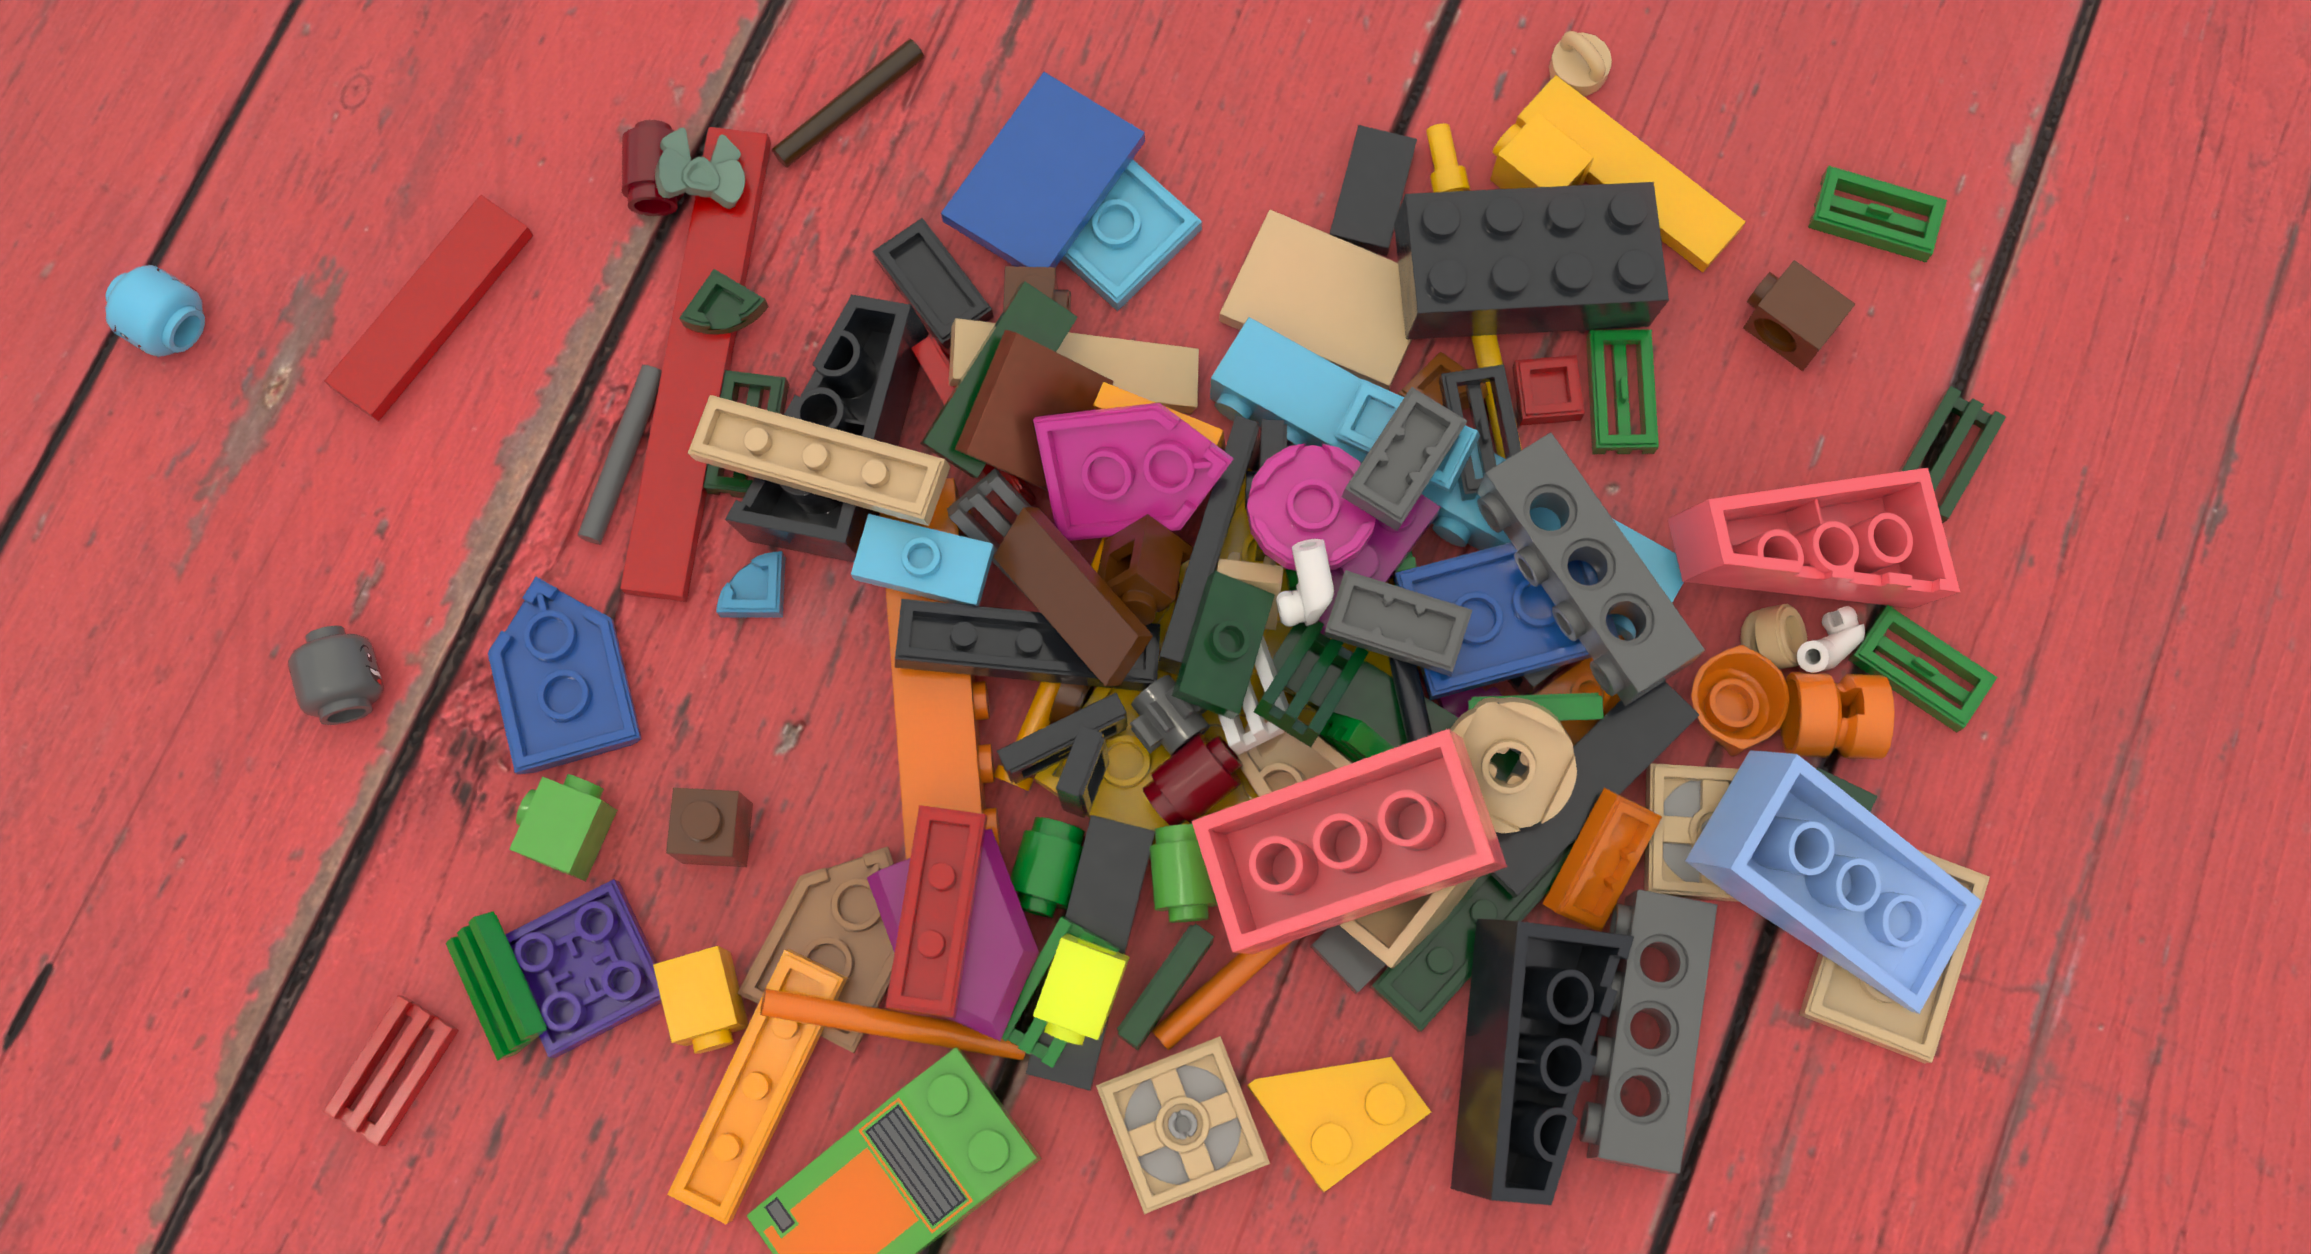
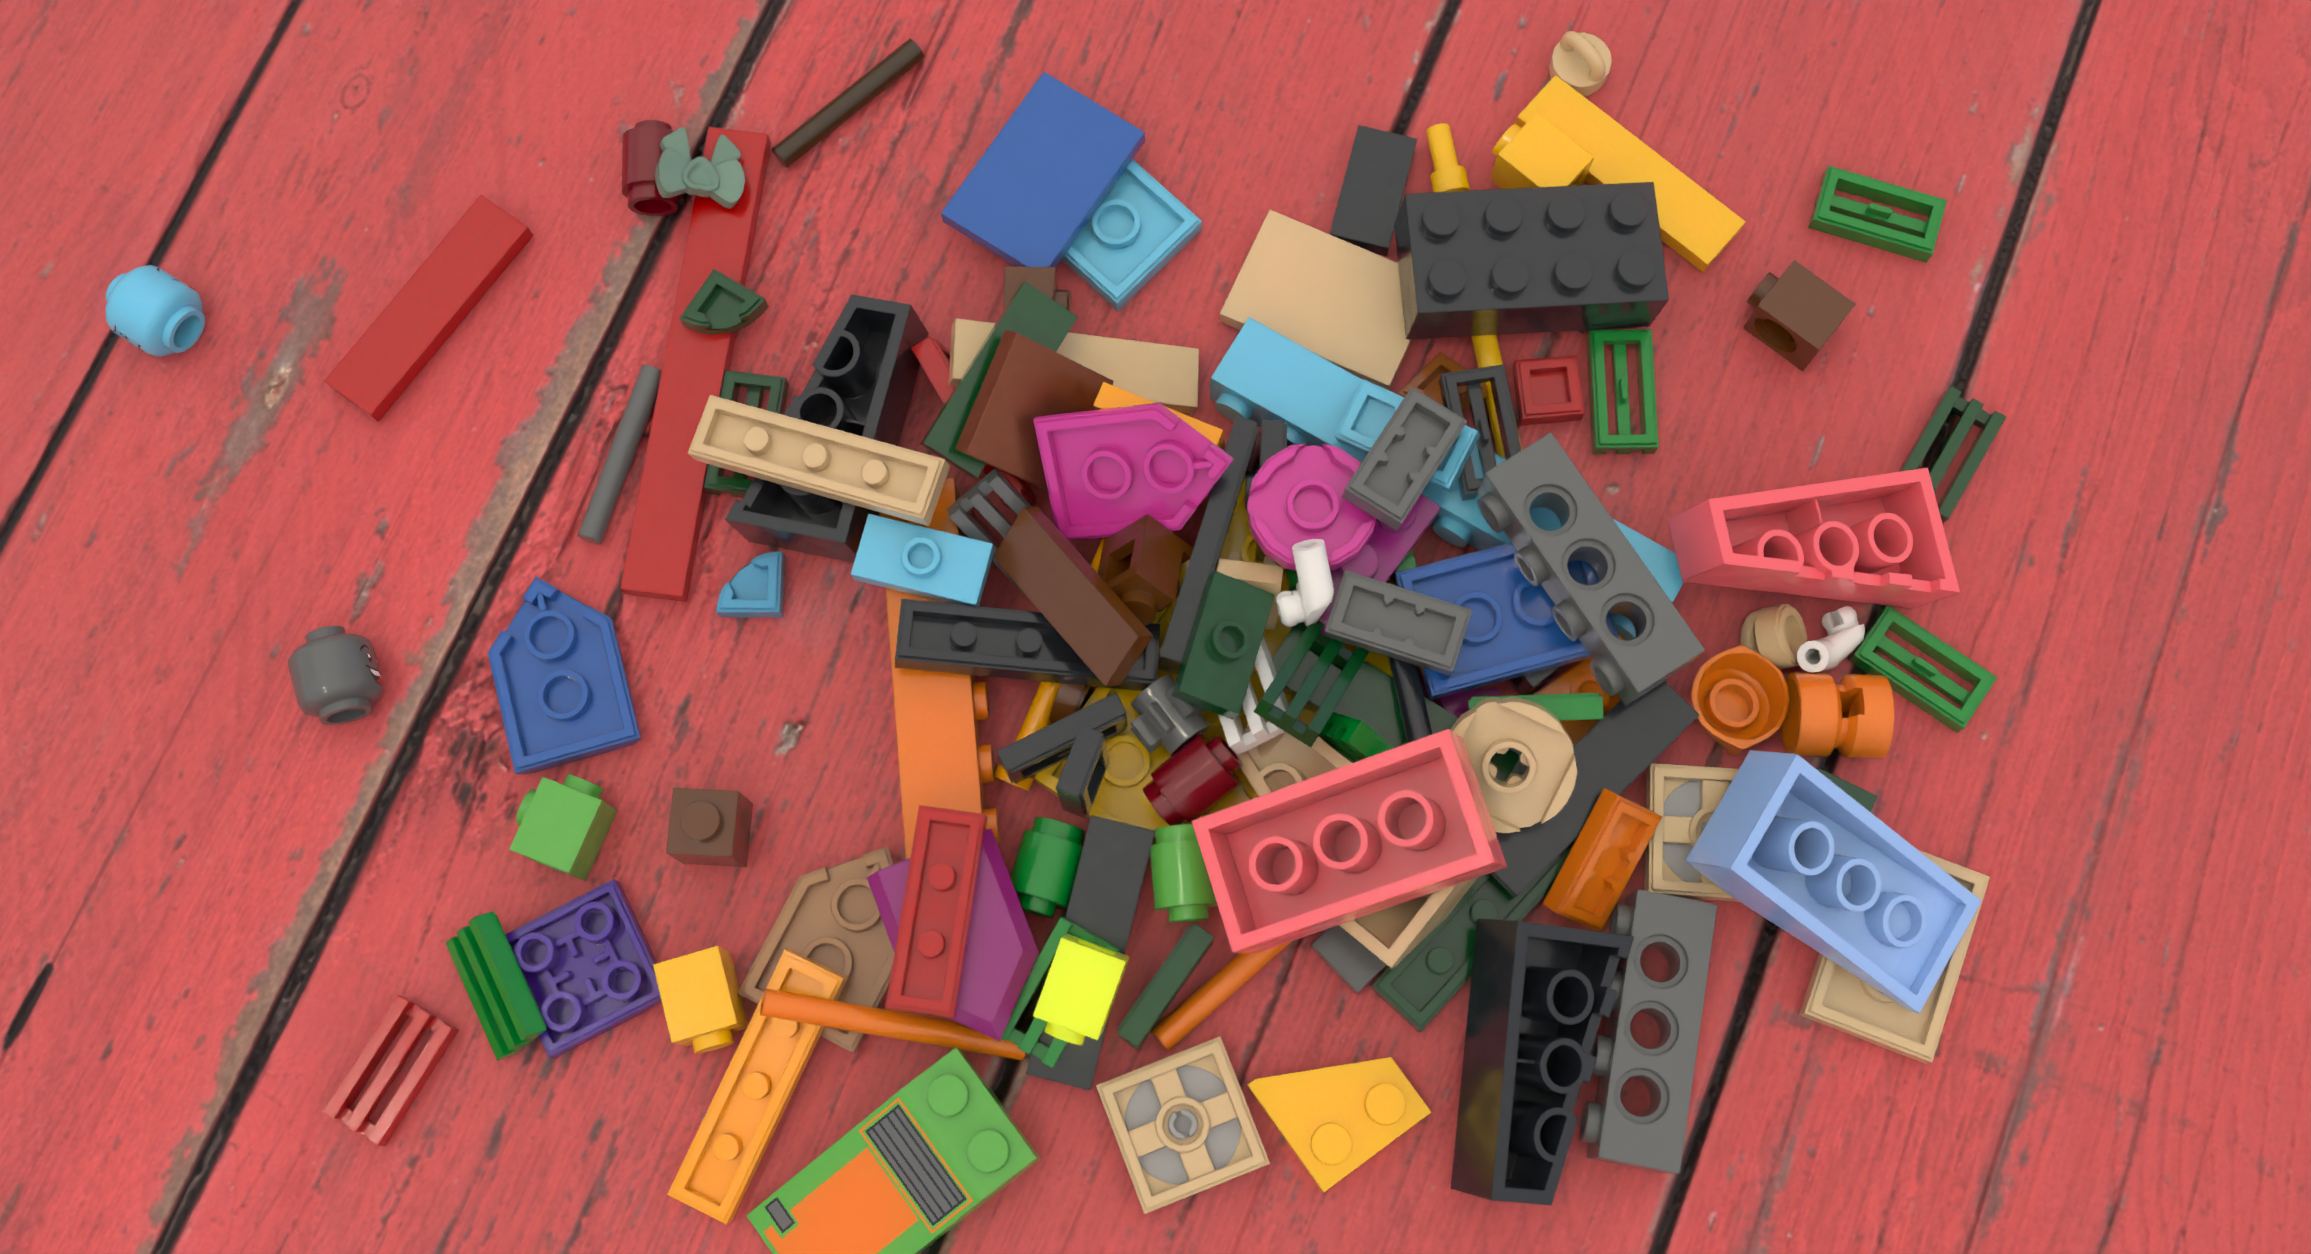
black tile [872,218,994,349] -> none

